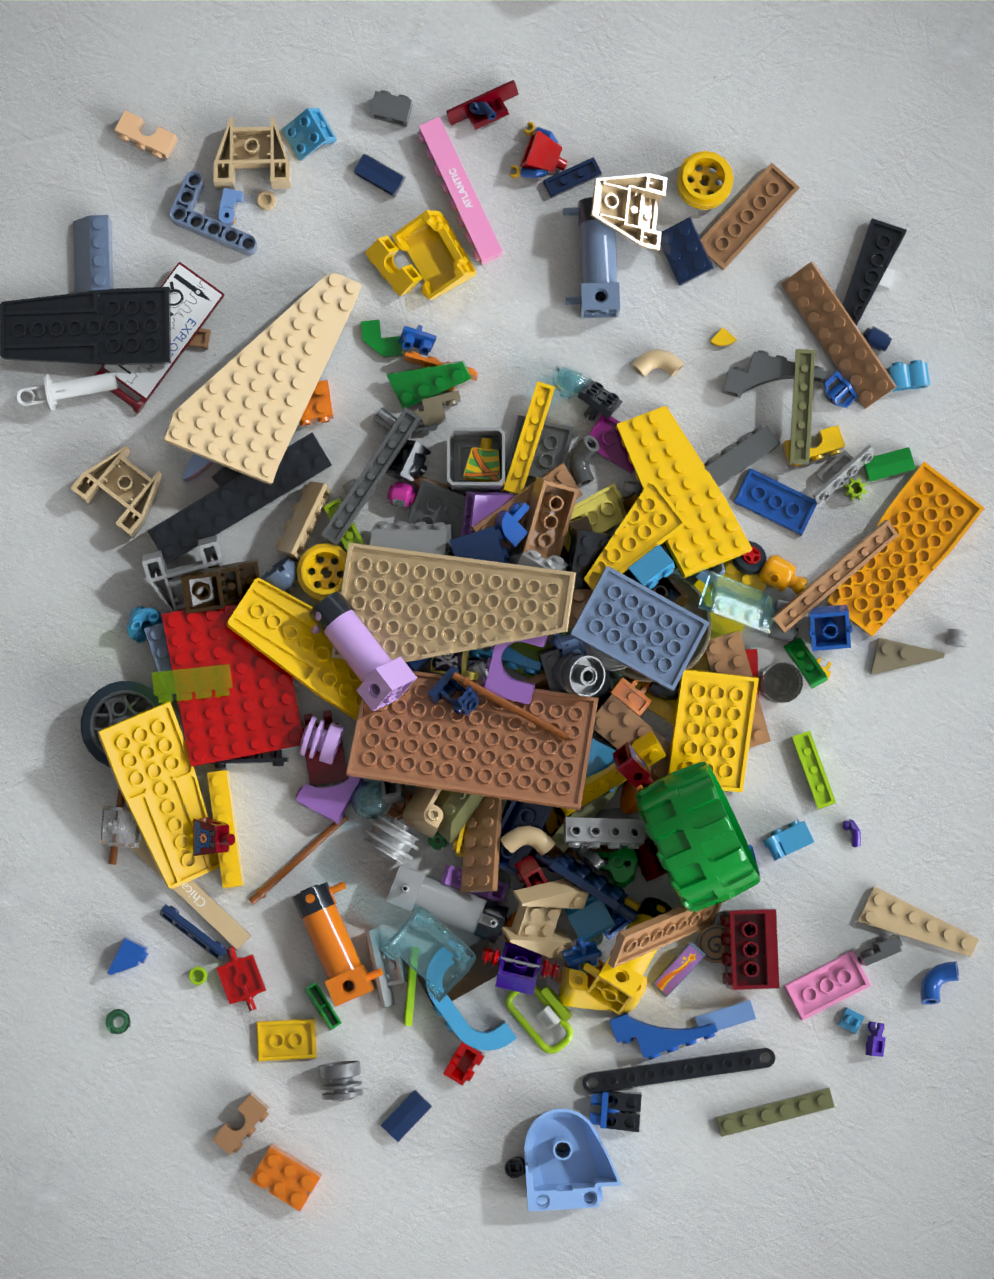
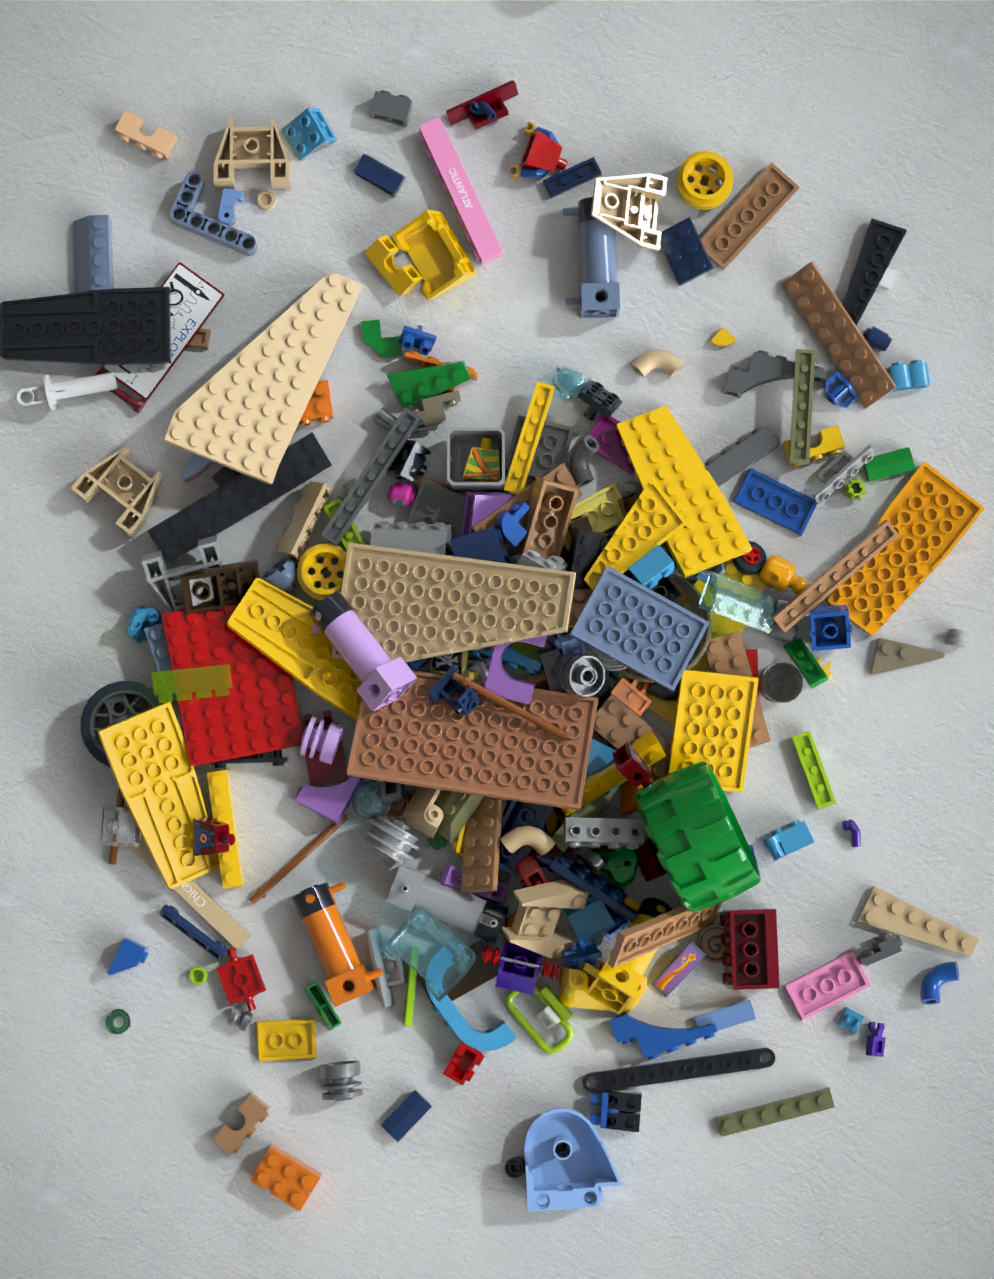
none -> flat silver wheel [227,1006,253,1031]

